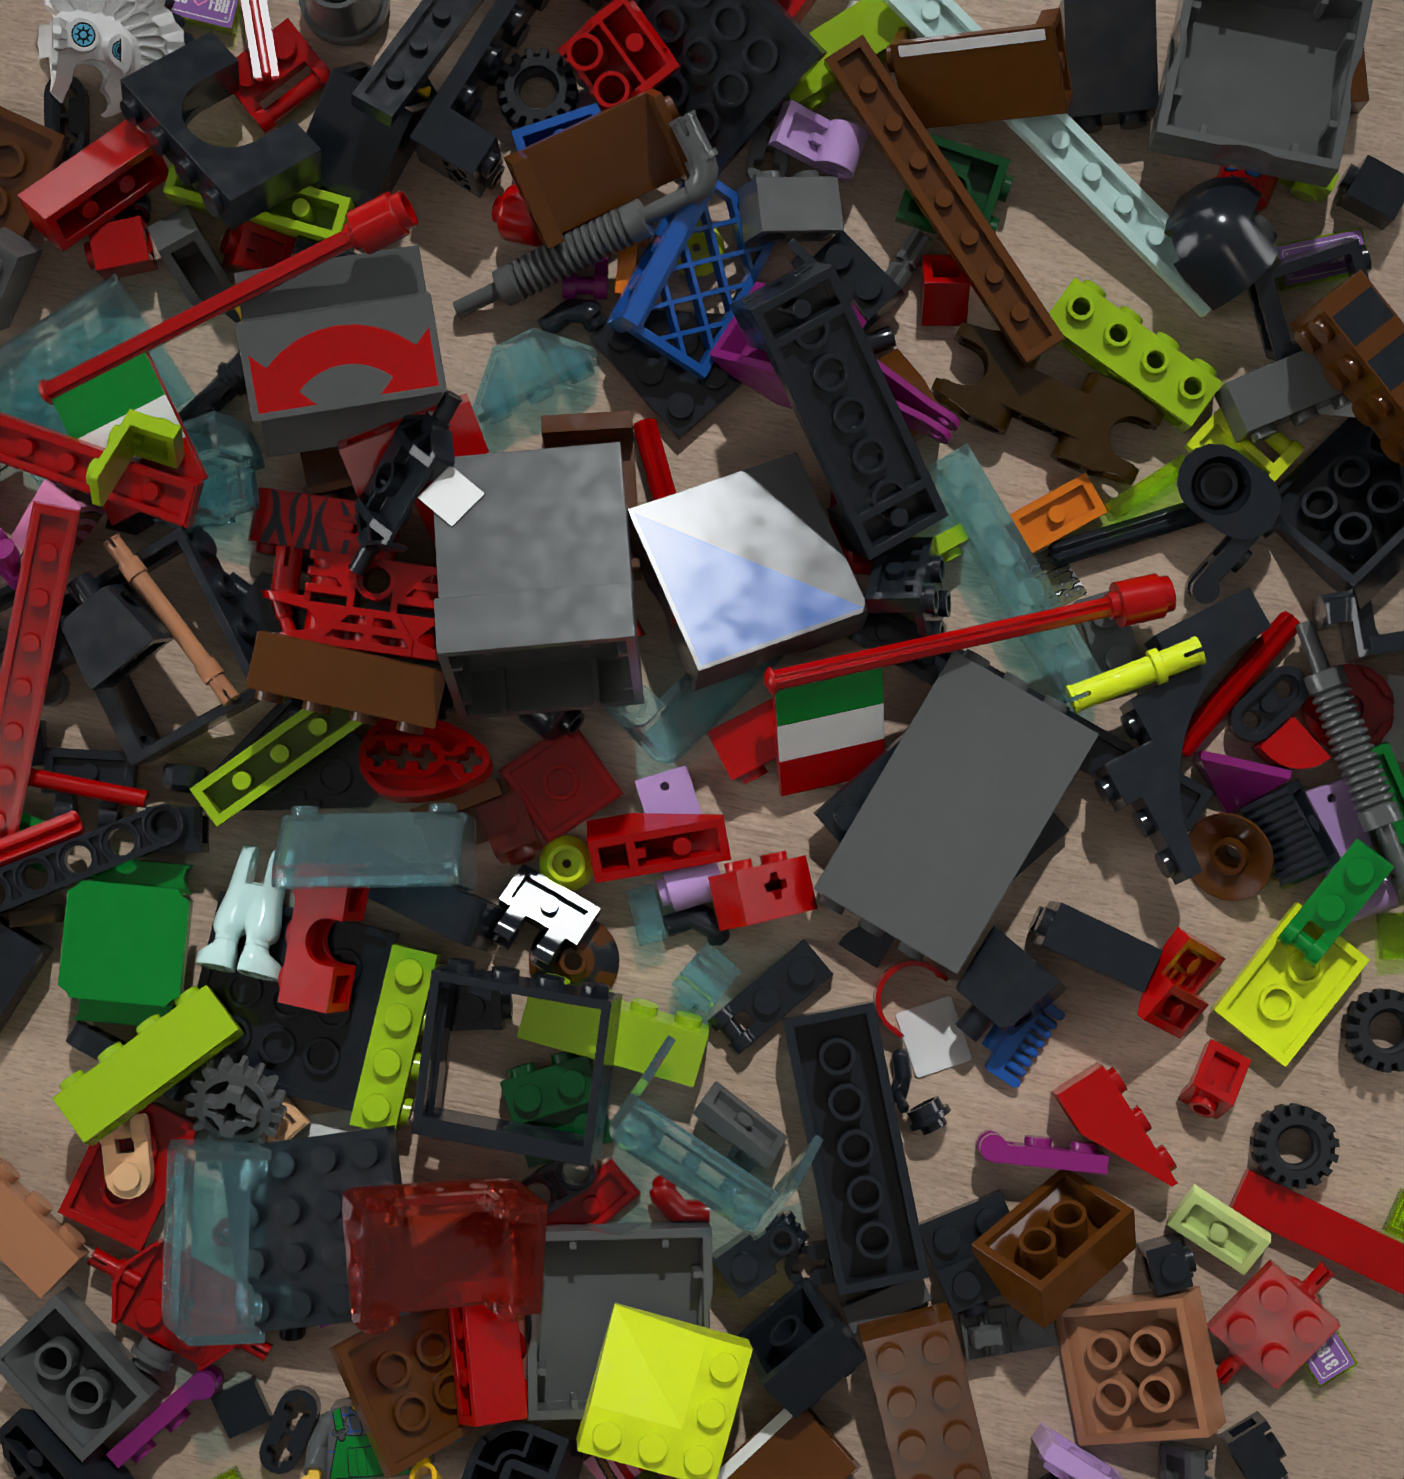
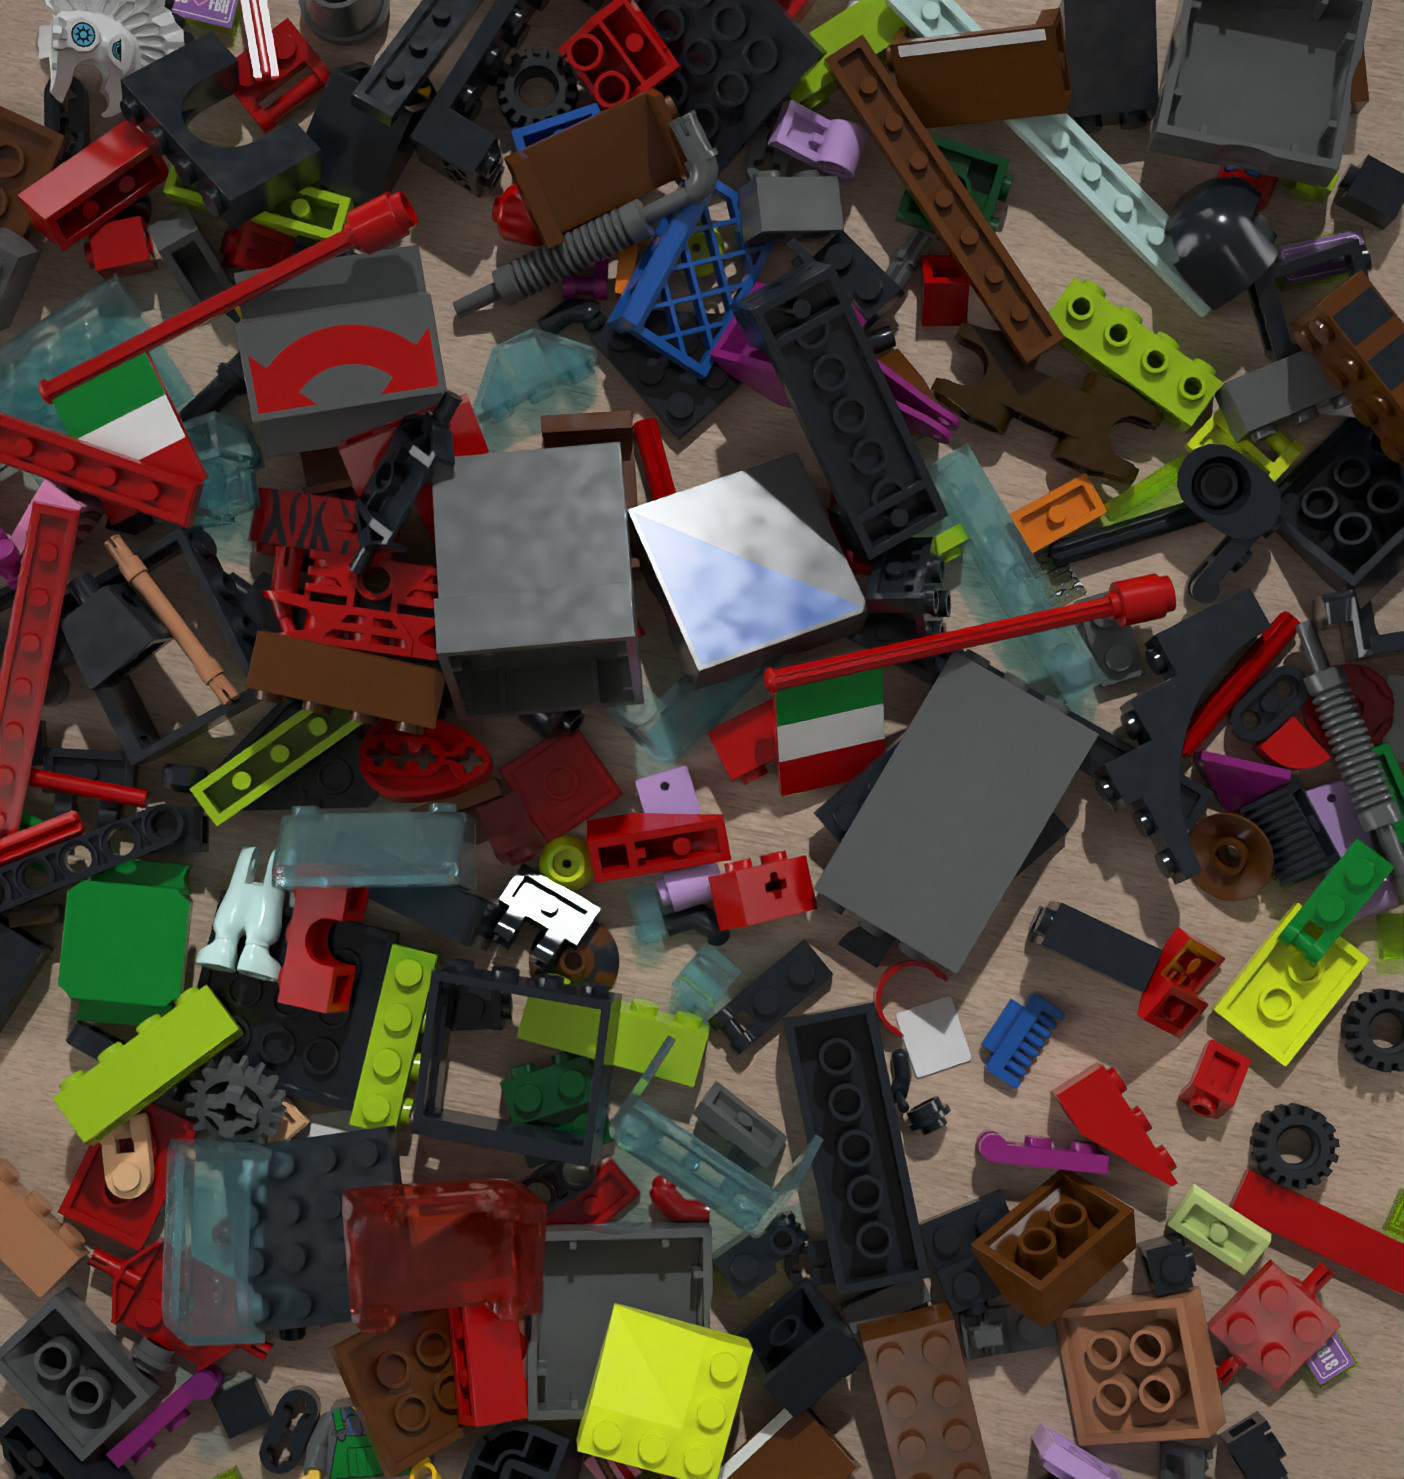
lime bracket [86,409,185,507] -> none
white sticker [418,466,485,526] -> none
black torso [955,925,1067,1042] -> none
neon yellow pin [1065,636,1206,714] -> none

